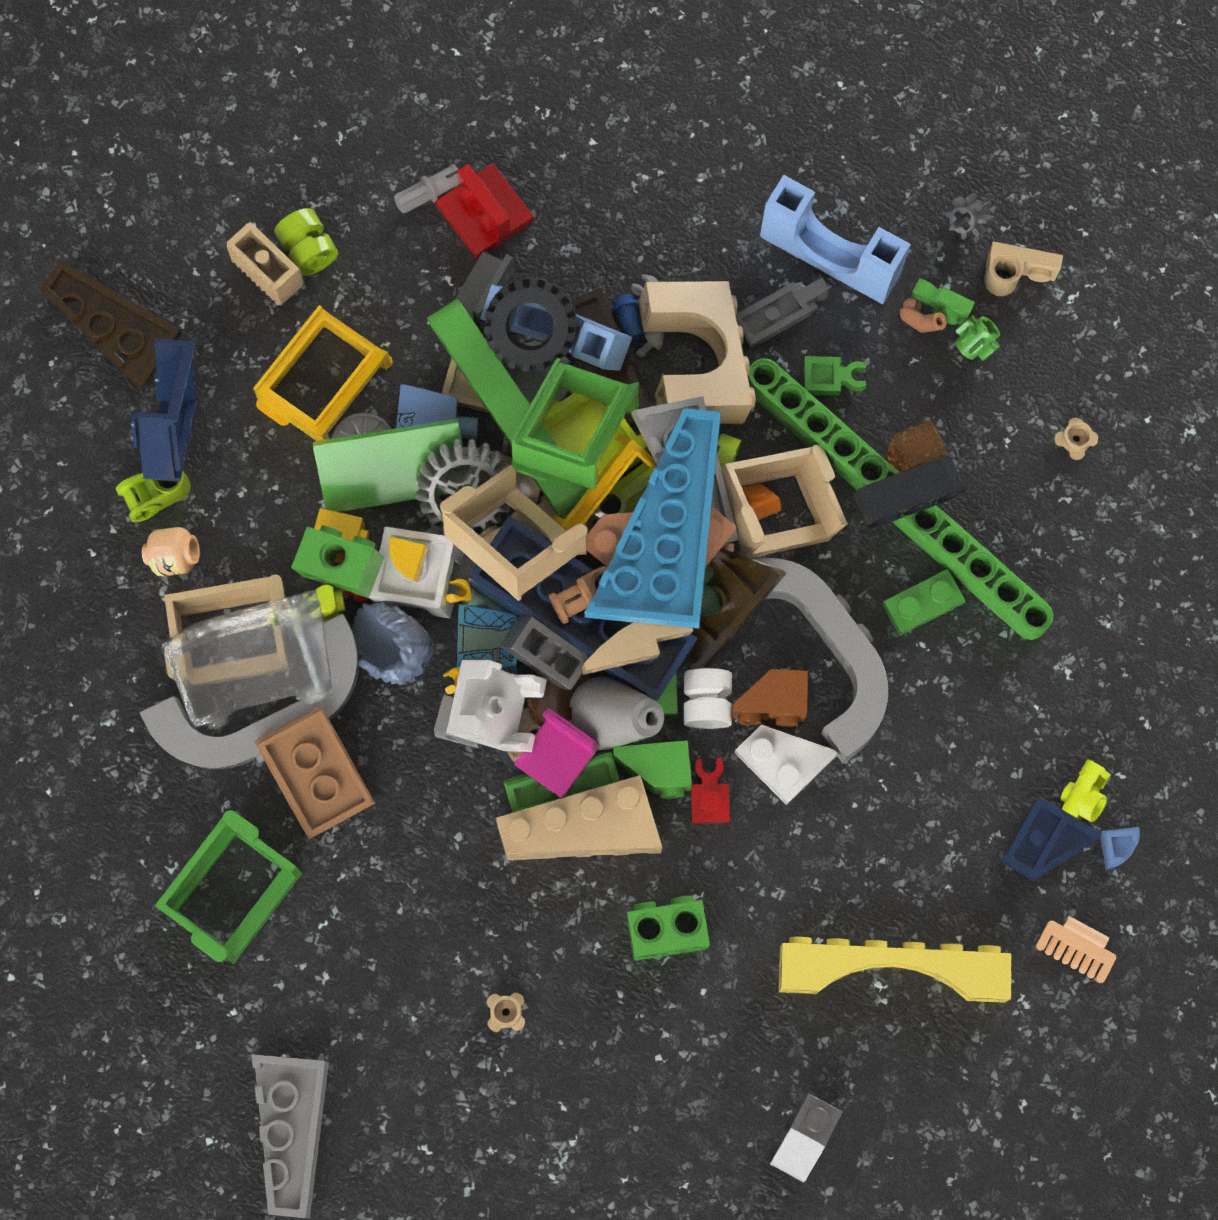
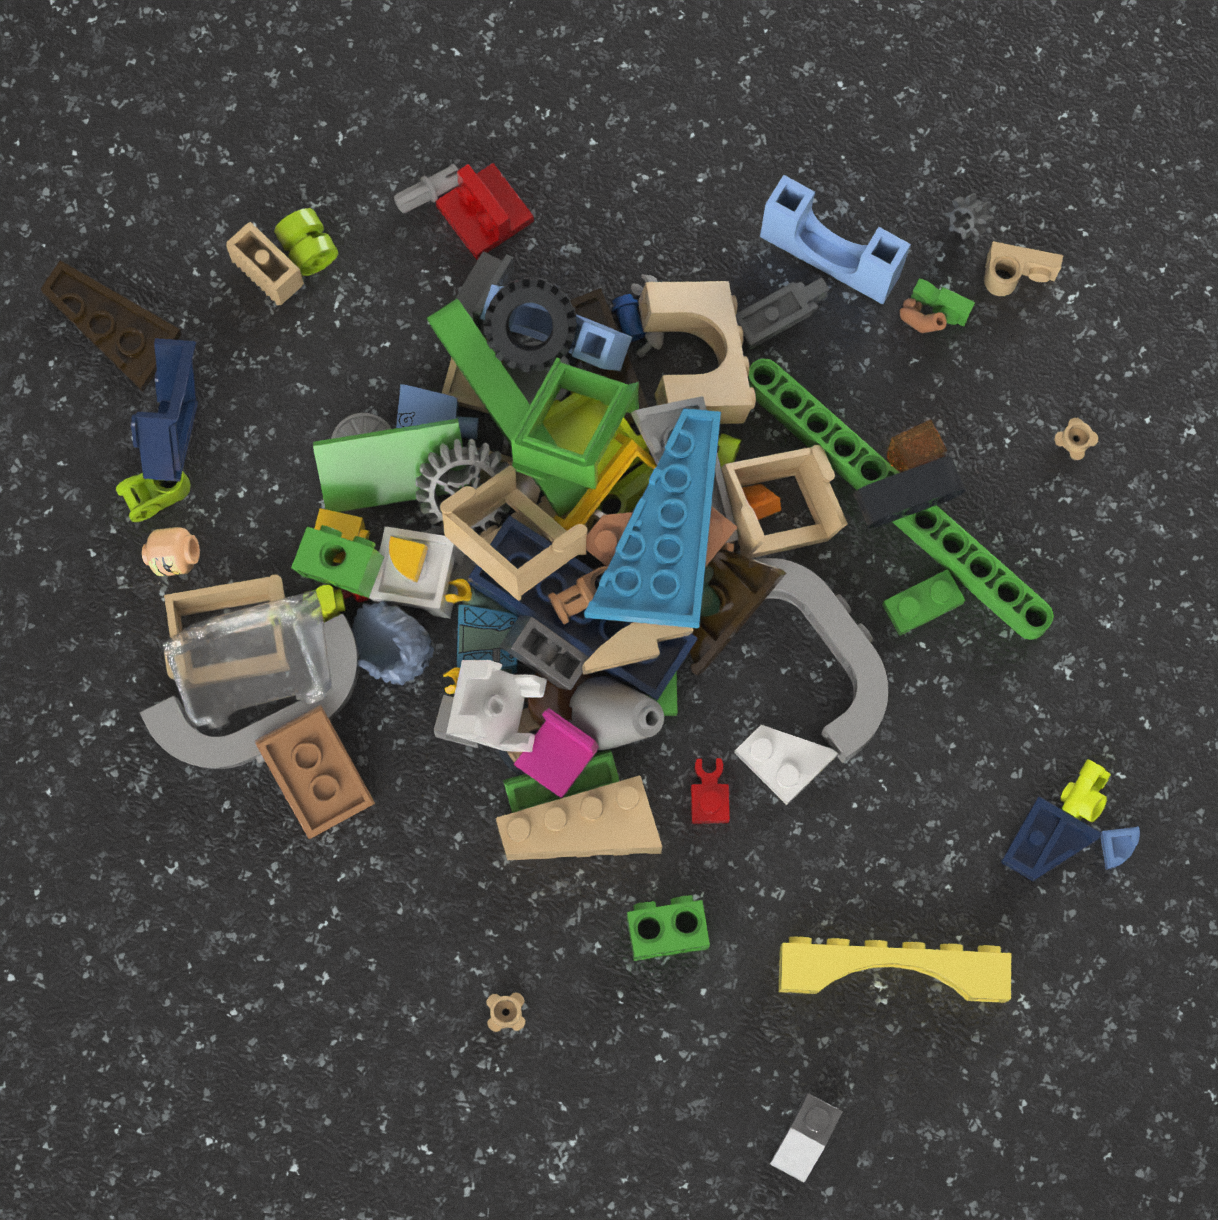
bright green piece [155,810,303,965] -> none
light grey wing [251,1054,329,1219] -> none
yellow piece [253,305,393,441] -> none
bright green slope [613,740,692,799] -> none
white wheel [684,668,732,729] -> none
dark orange slope [732,669,808,727] -> none
bright green plate [804,356,866,396] -> none
bright green gear [955,315,1000,361] -> none
light nougat piece [1035,916,1116,983] -> none

